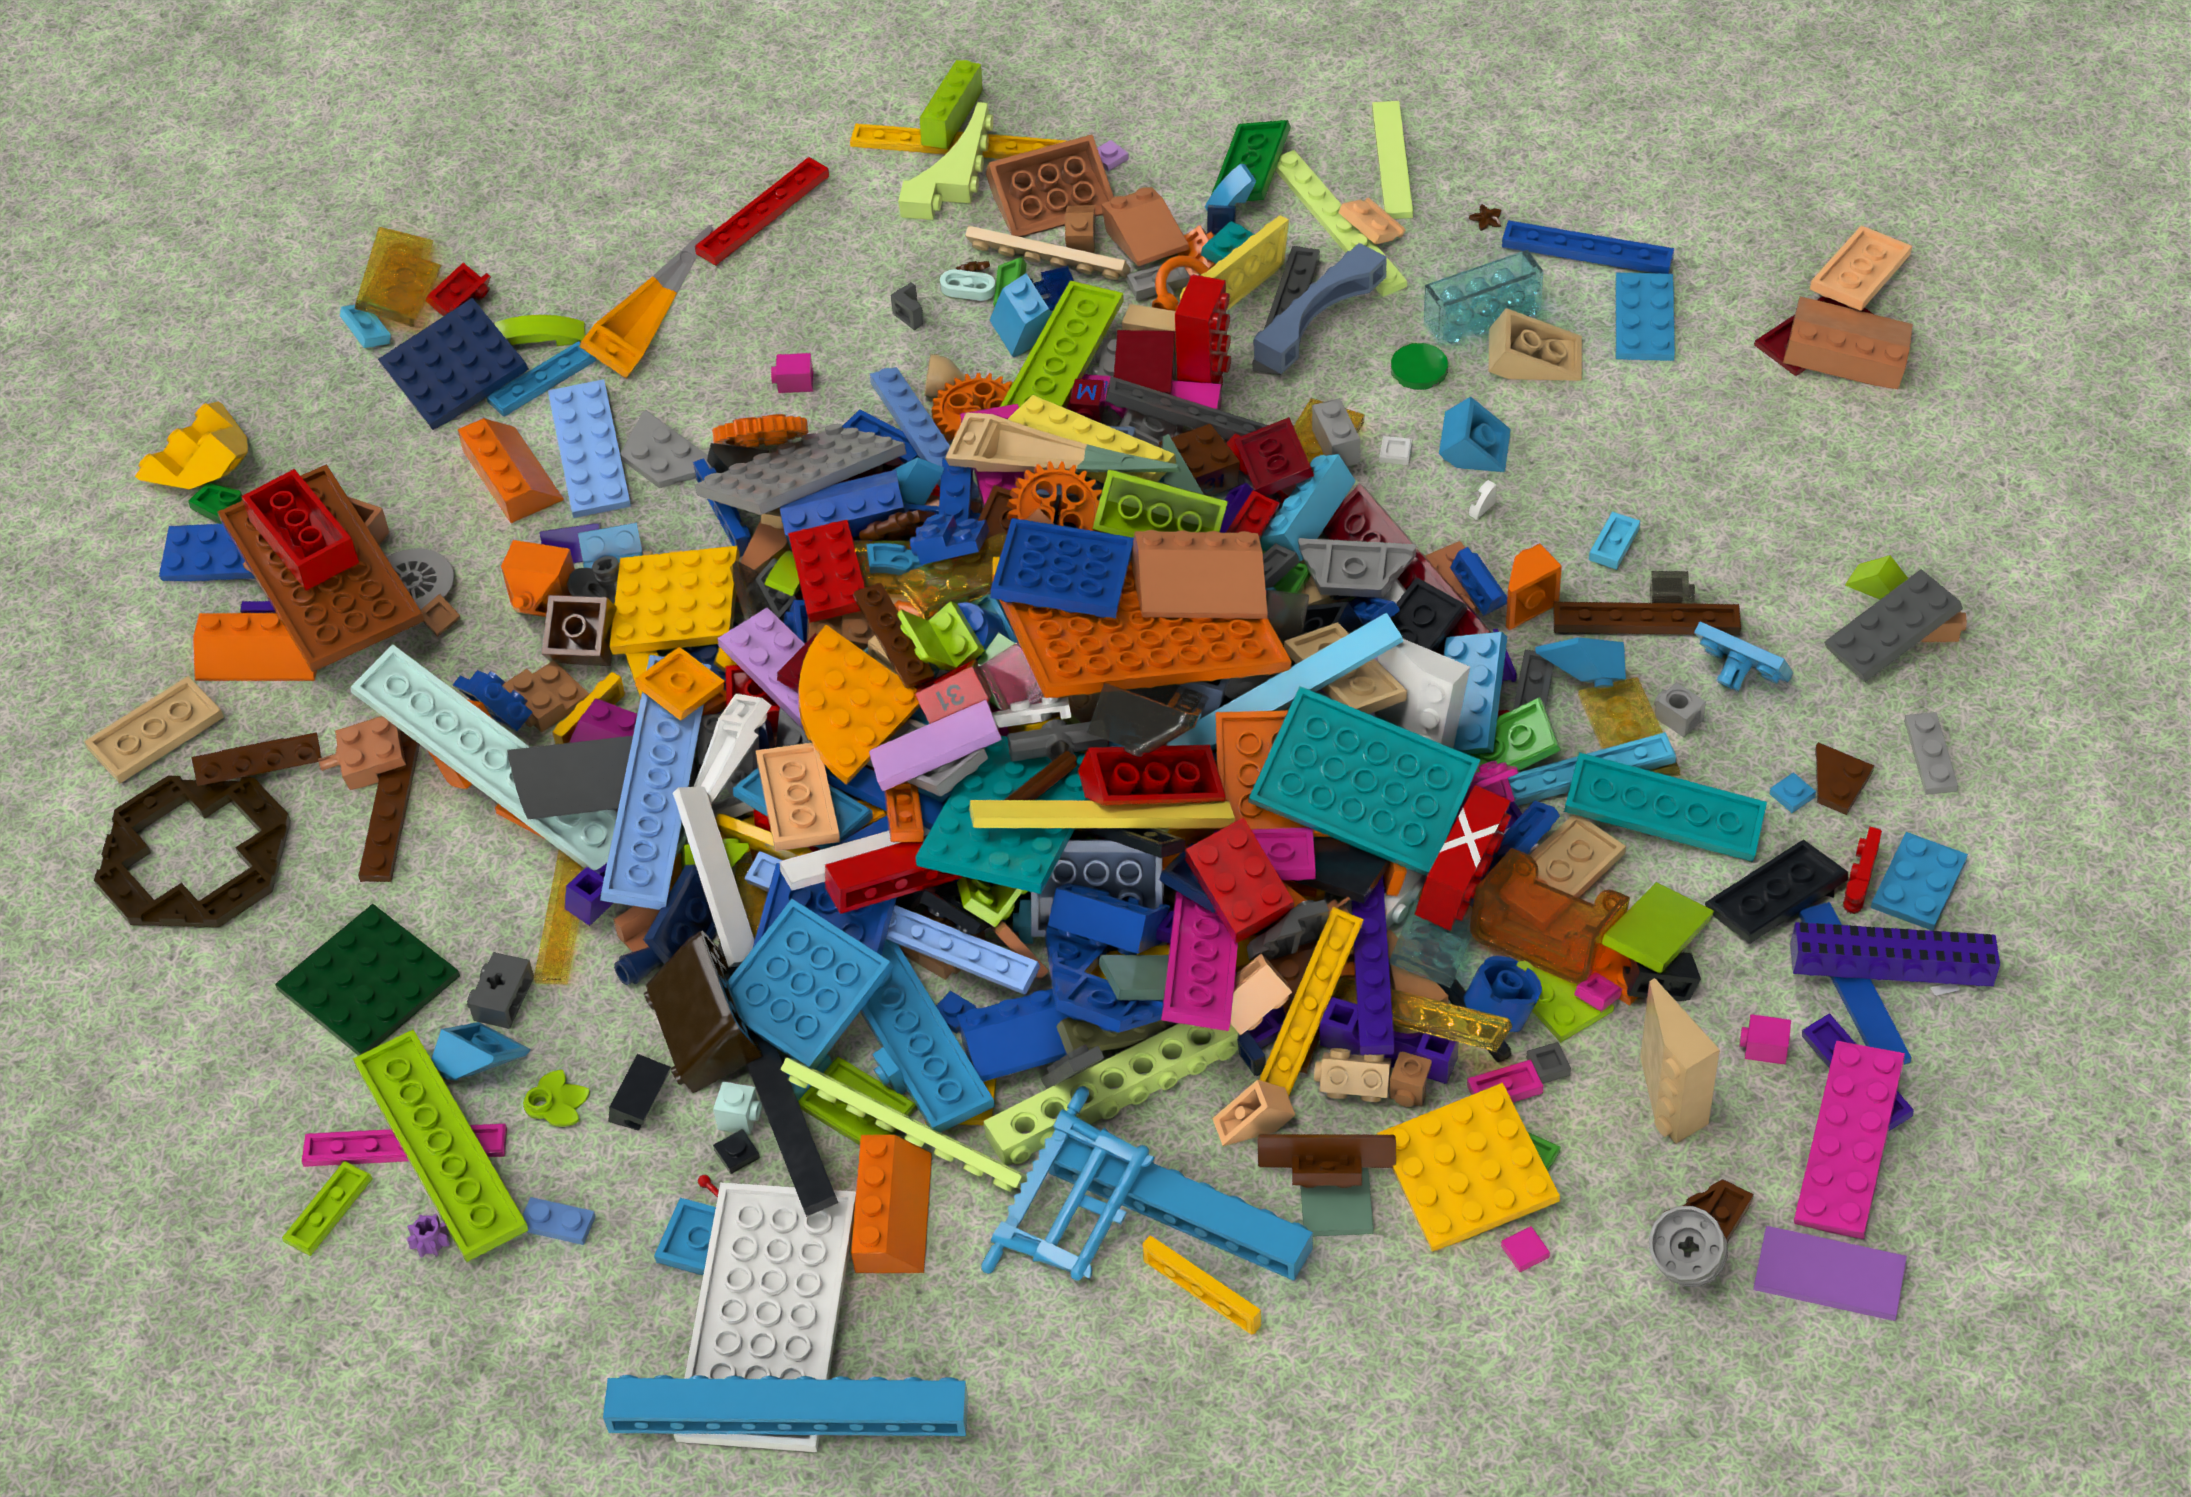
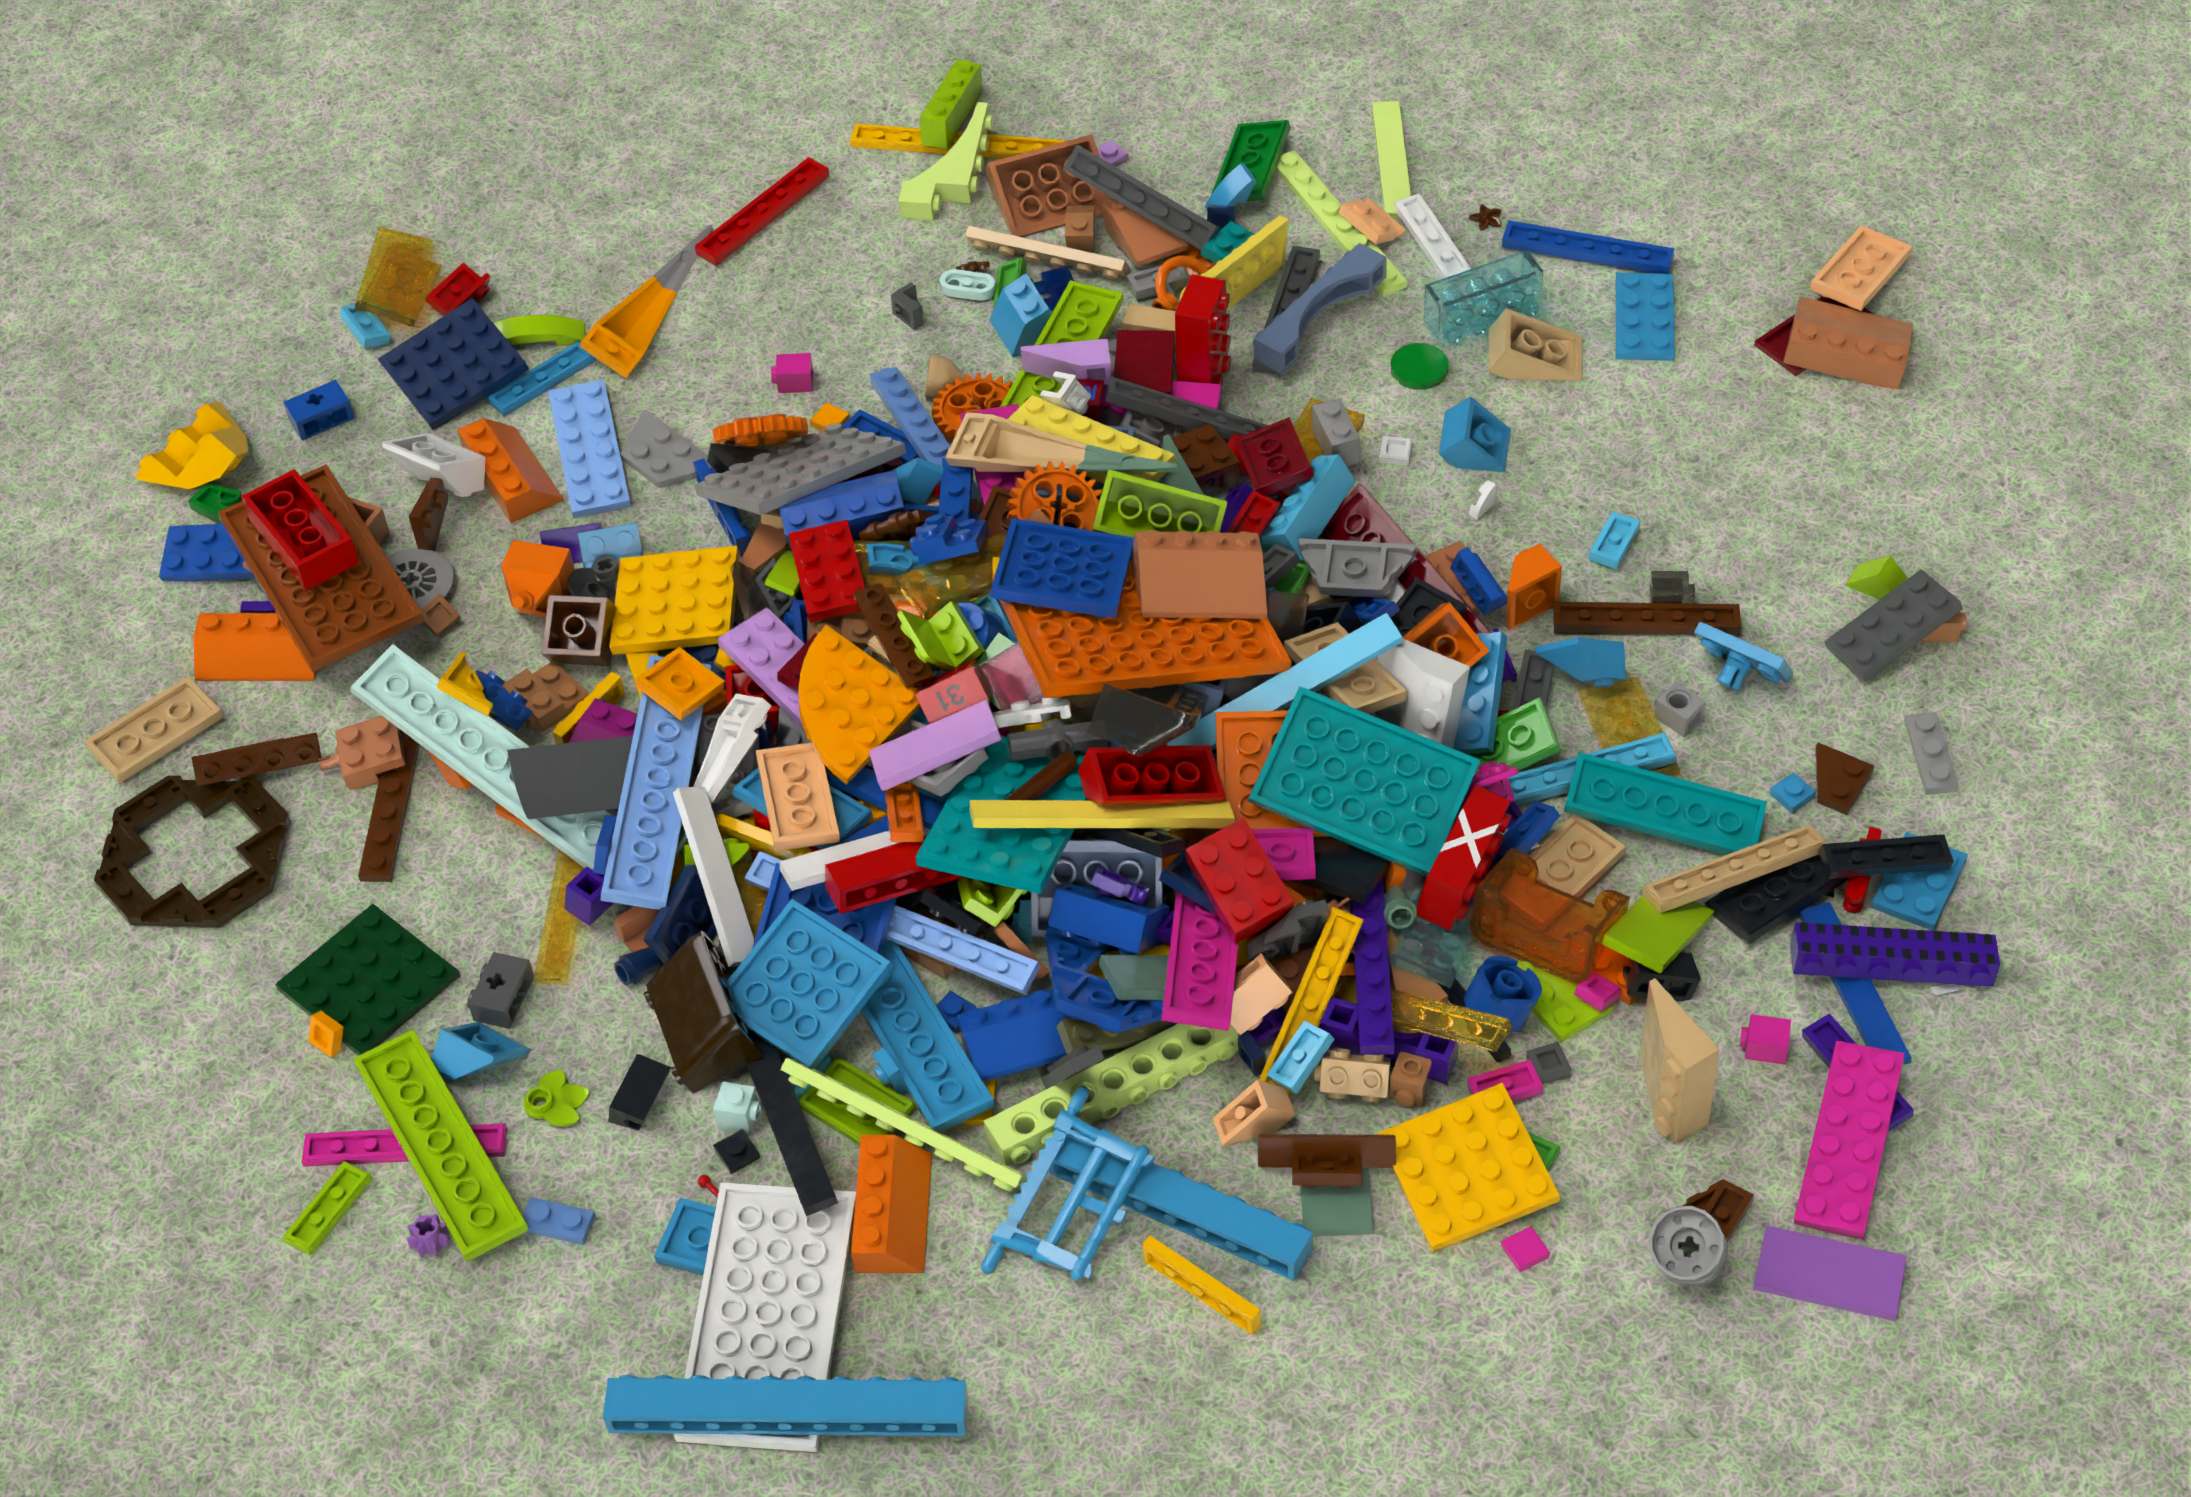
none -> blue brick [283,380,354,441]
none -> light orange plate [308,1011,344,1058]
none -> white slope [382,433,486,497]
none -> reddish brown wing [408,477,448,551]
none -> yellow tile [436,651,493,716]
none -> blue tile [593,815,616,875]
none -> light orange tile [809,402,850,432]
none -> lavender slope [1020,339,1111,385]
none -> white window [1040,371,1091,415]
none -> dark grey plate [1063,145,1219,250]
none -> dark purple plate [1091,865,1149,905]
none -> medium azure plate [1267,1020,1335,1094]
none -> sand green cone [1384,886,1417,929]
none -> white tile [1394,193,1473,284]
none -> orange slope [1402,602,1490,667]
none -> tan tile [1643,824,1828,913]
none -> black plate [1819,834,1954,879]

